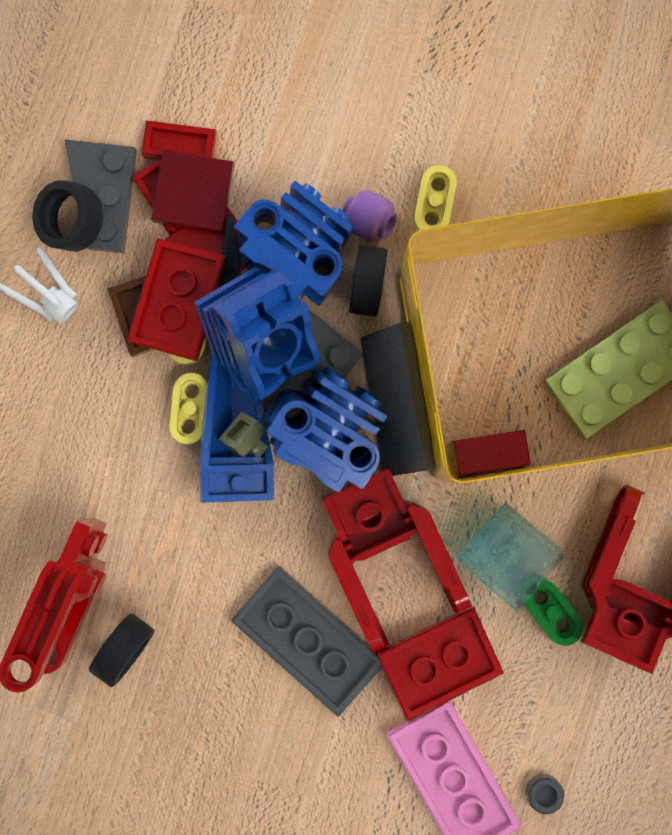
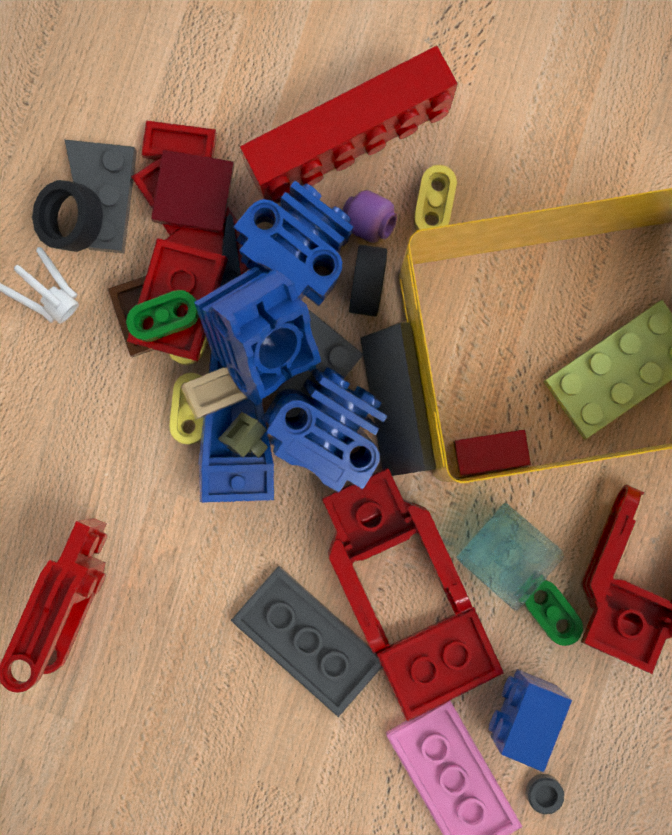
black tyre [89,614,155,687] -> none
none -> green plate [126,290,199,342]
none -> tan tile [181,367,247,420]
none -> red brick [240,45,458,203]
none -> blue brick [489,669,572,772]

